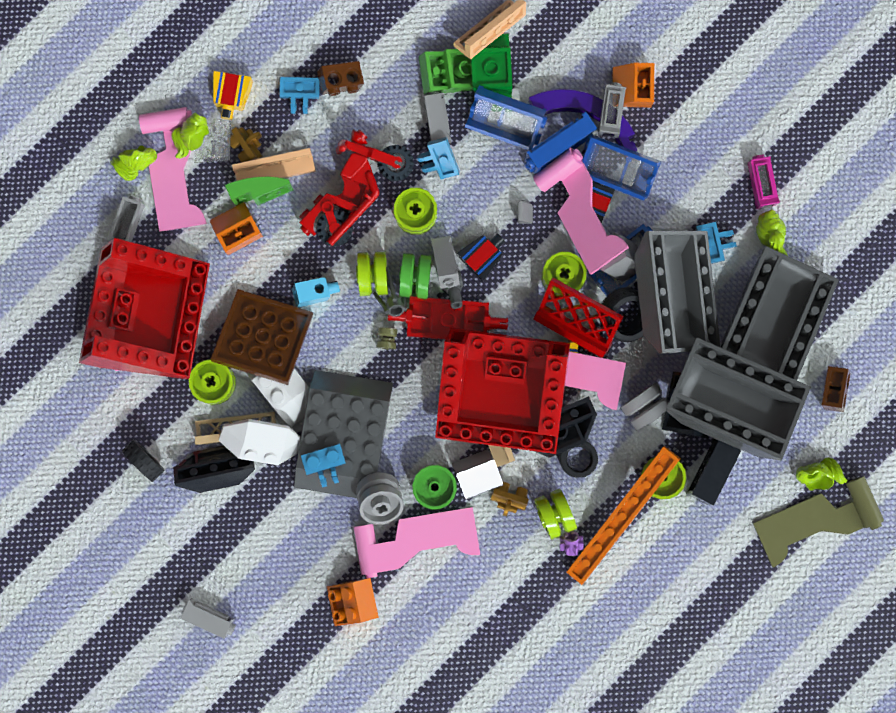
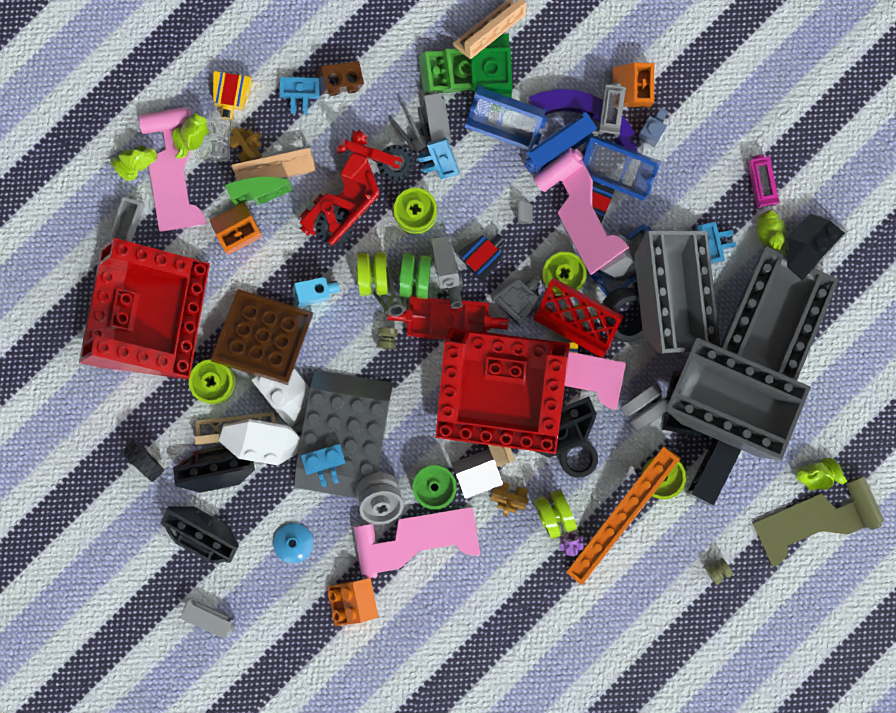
reddish brown brick [822,366,851,412] -> none
none -> black wedge [161,506,239,563]
none -> dark azure dish [273,523,313,563]
none -> dark grey plant [389,109,430,153]
none -> dark grey torso [492,277,540,326]
none -> sand blue brick [638,108,668,147]
none -> olive wheel [705,558,733,585]
none -> black wedge [786,214,849,281]

